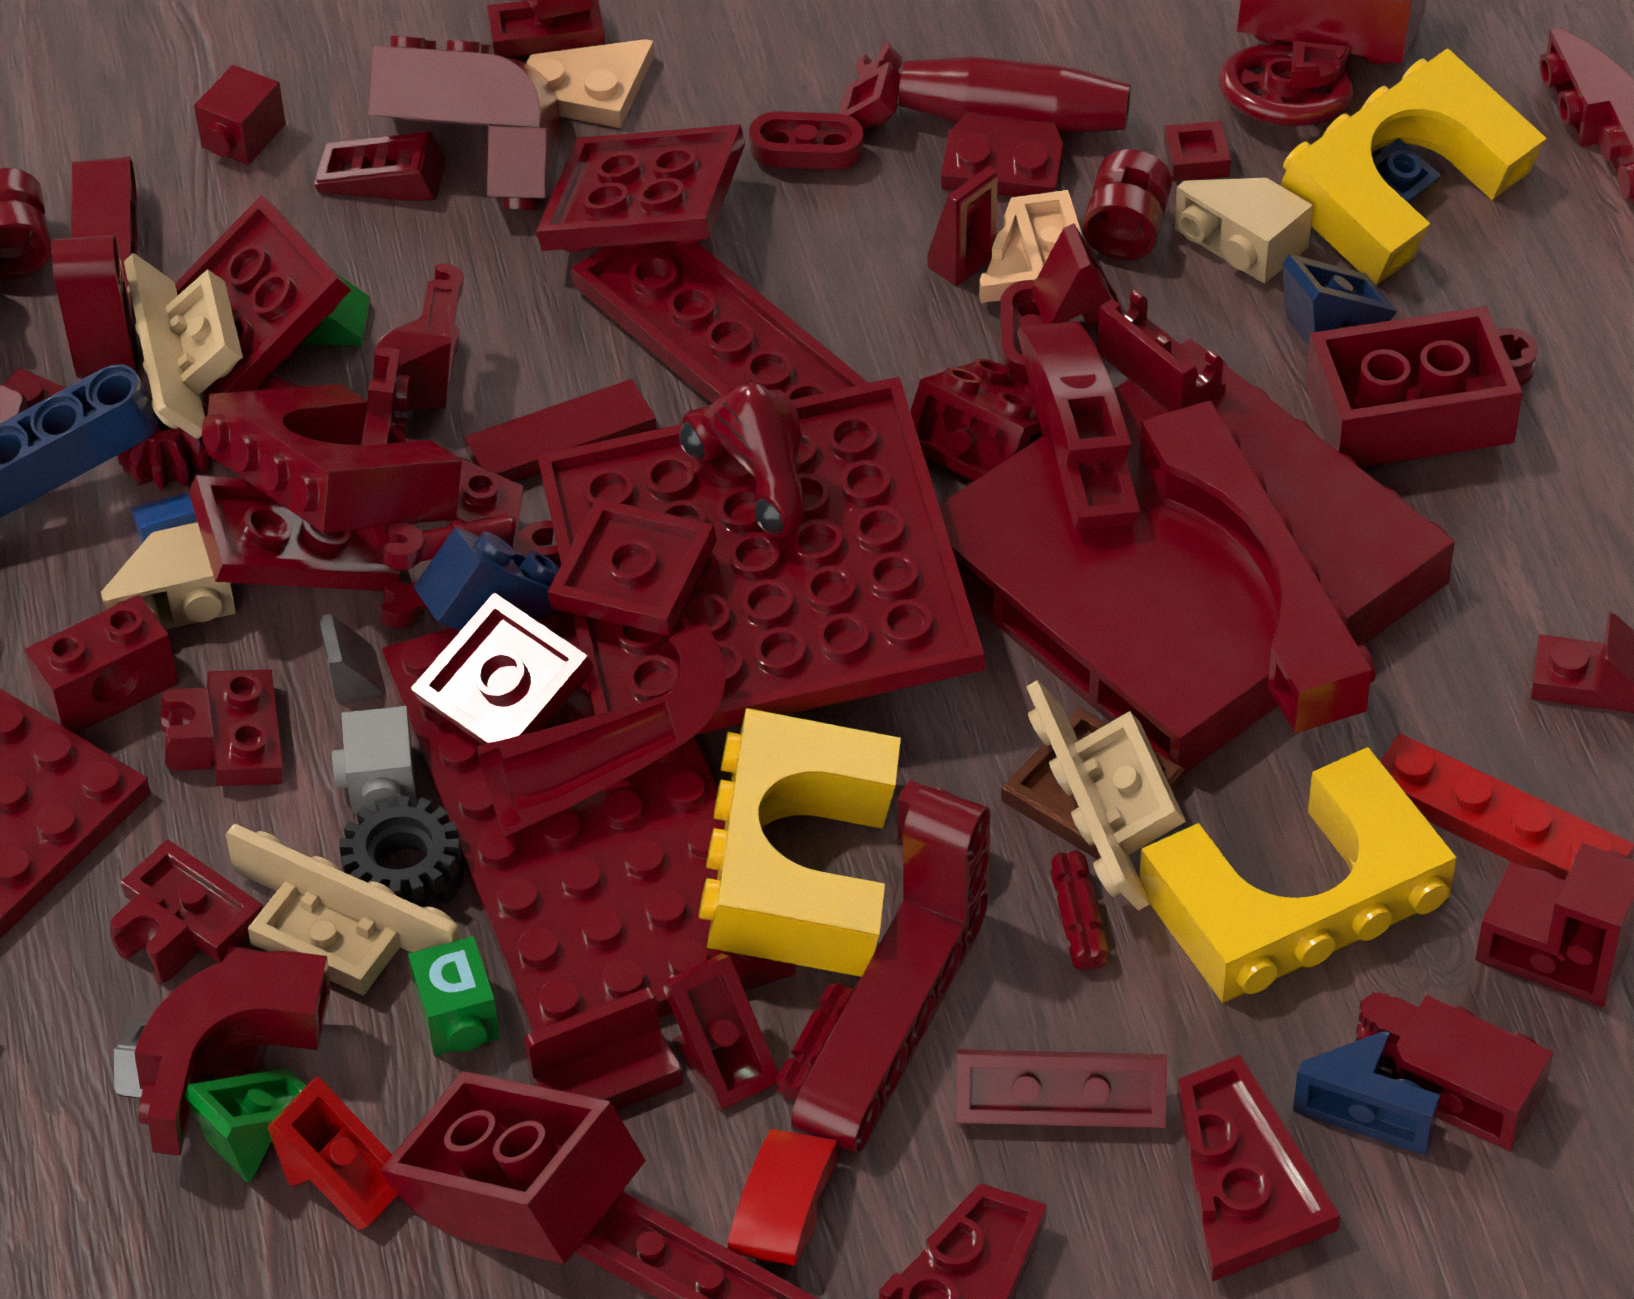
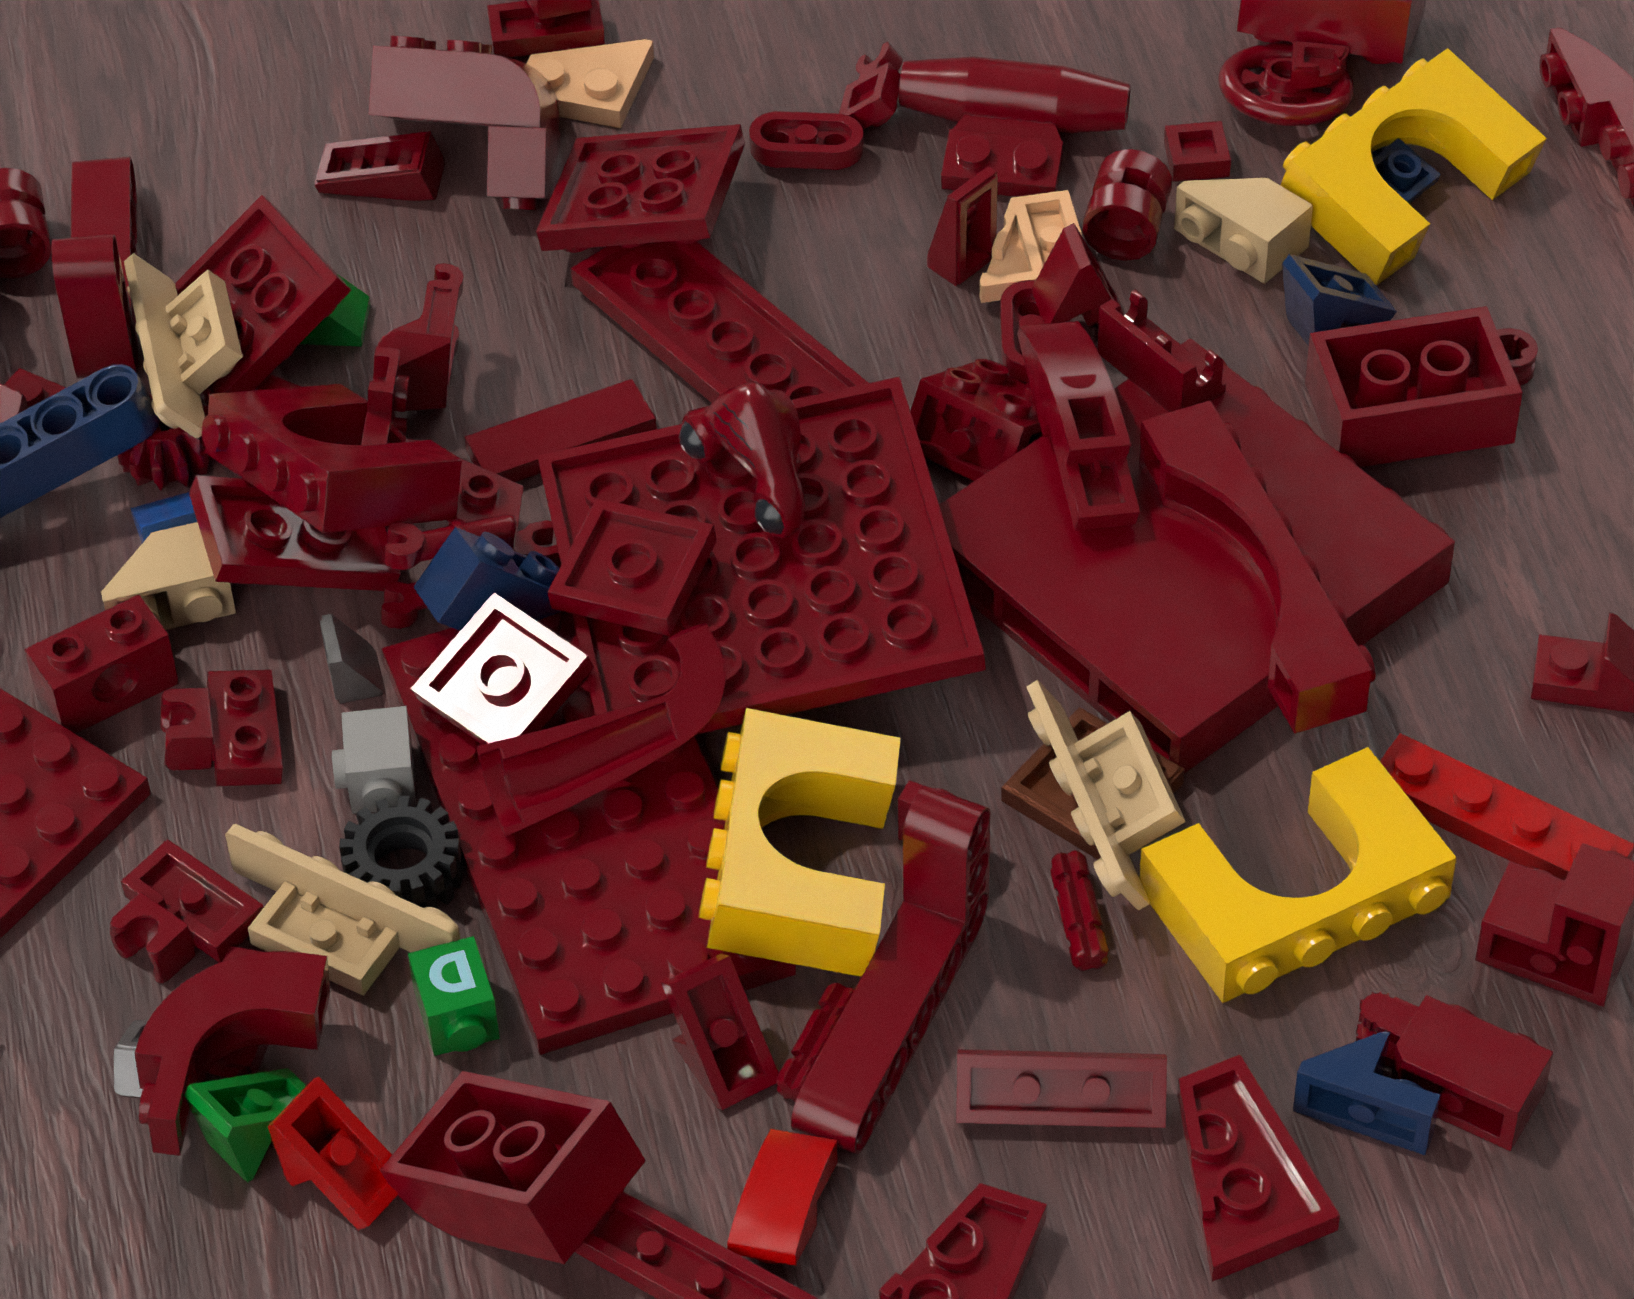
dark red brick [194,64,286,165] -> none
dark red panel [524,988,683,1111] -> none

